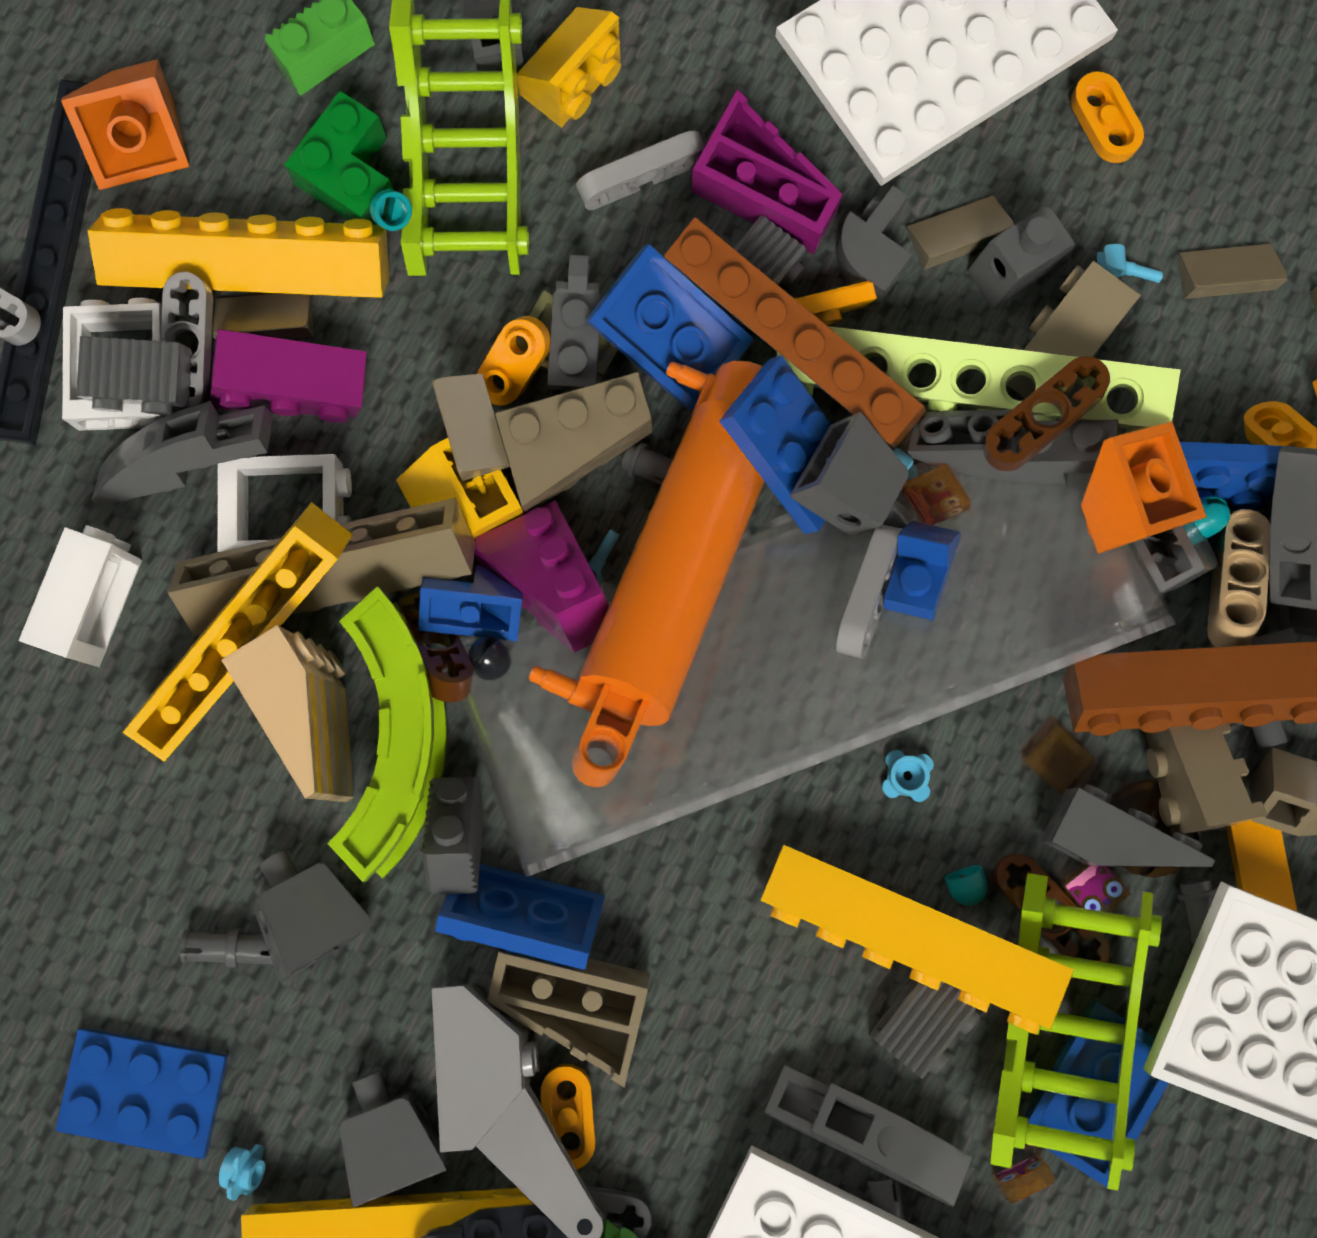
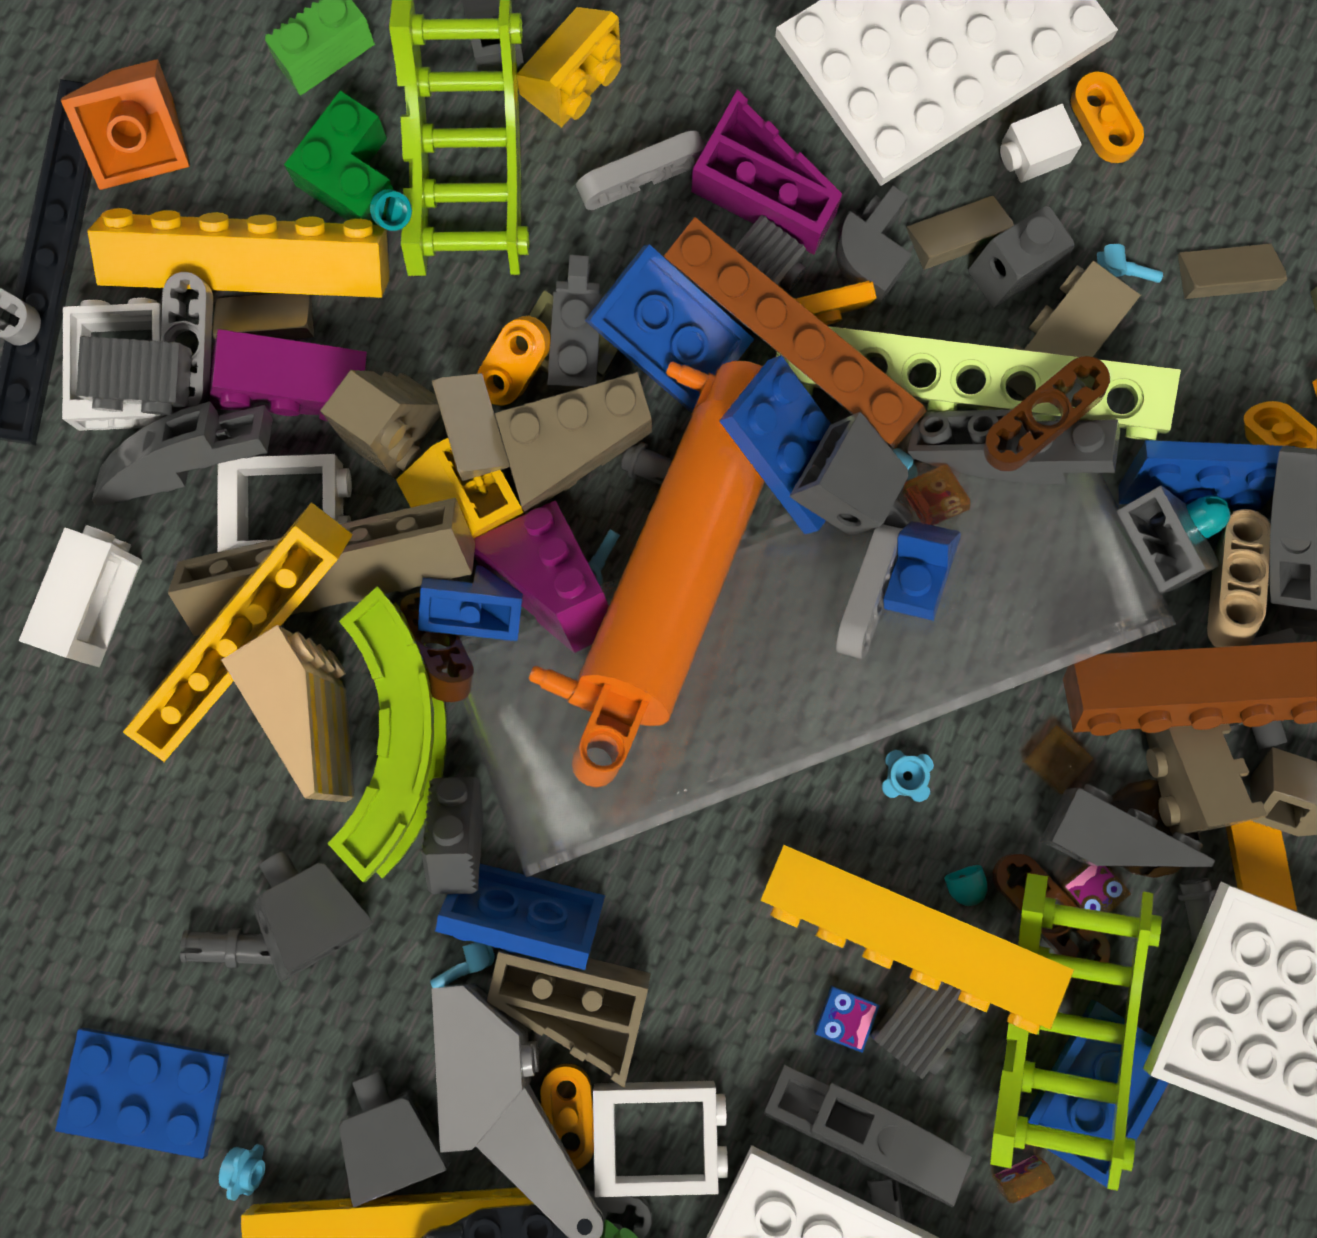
black hinge [469,636,511,680] -> none
orange slope [1081,421,1206,554] -> none
none -> dark tan wedge [320,370,441,478]
none -> medium azure hand [430,942,495,988]
none -> white window [593,1081,728,1197]
none -> tile [814,985,880,1053]
none -> white brick [1000,104,1082,183]

